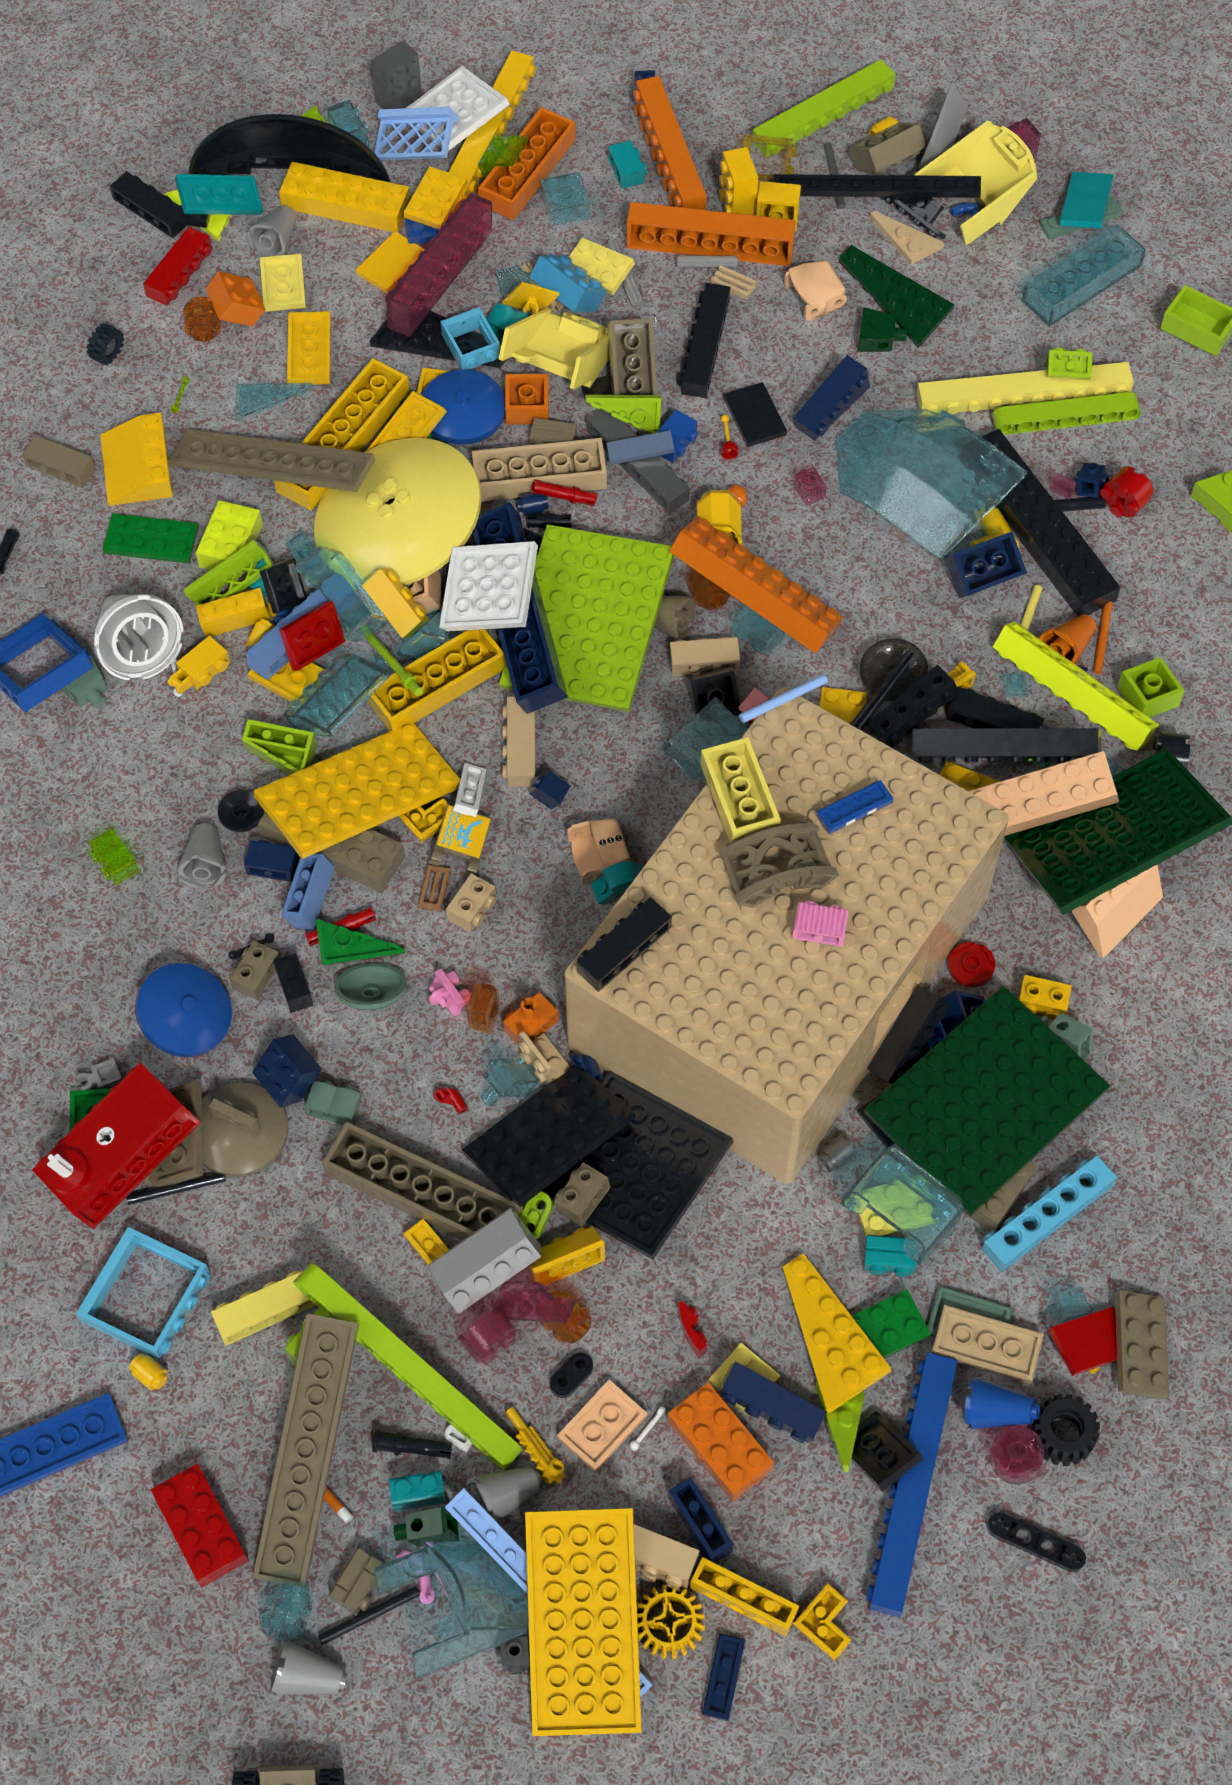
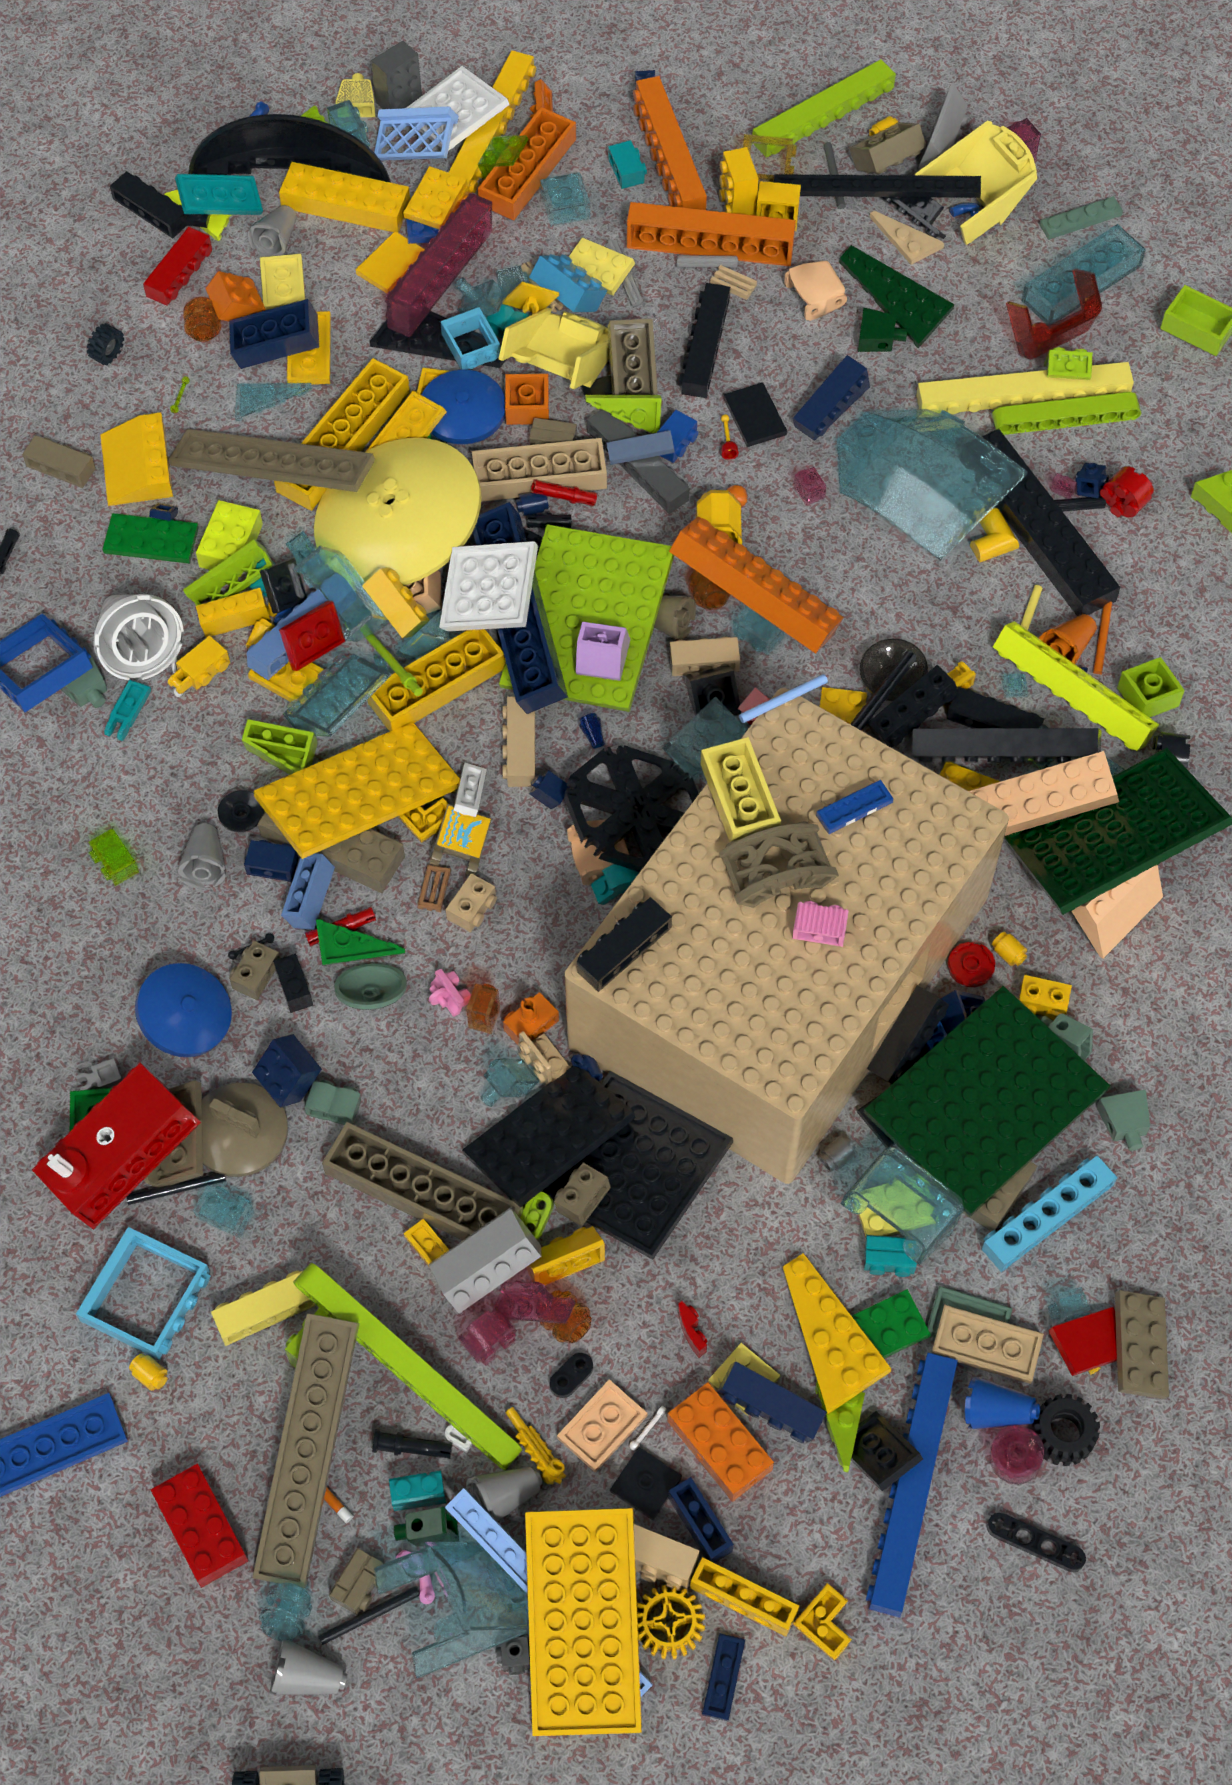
red arm [434,1087,468,1115] -> none
dark blue brick [944,531,1027,598] -> none
teal tile [1060,172,1114,229] -> none
none -> teal hinge [104,680,151,741]
none -> dark blue tile [149,503,178,521]
none -> clear light blue brick [193,1185,254,1239]
none -> dark blue brick [229,299,319,369]
none -> blue arm [249,101,269,117]
none -> light yellow torso [336,73,376,117]
none -> clear light blue brick [454,277,507,317]
none -> orange plate [530,79,553,119]
none -> black plate [564,745,699,872]
none -> lavender slope [576,622,630,681]
none -> clear blue cone [579,713,605,749]
none -> black plate [610,1447,682,1520]
none -> yellow brick [992,931,1027,966]
none -> clear red windscreen [1006,268,1102,360]
none -> sand green torso [1097,1090,1150,1151]

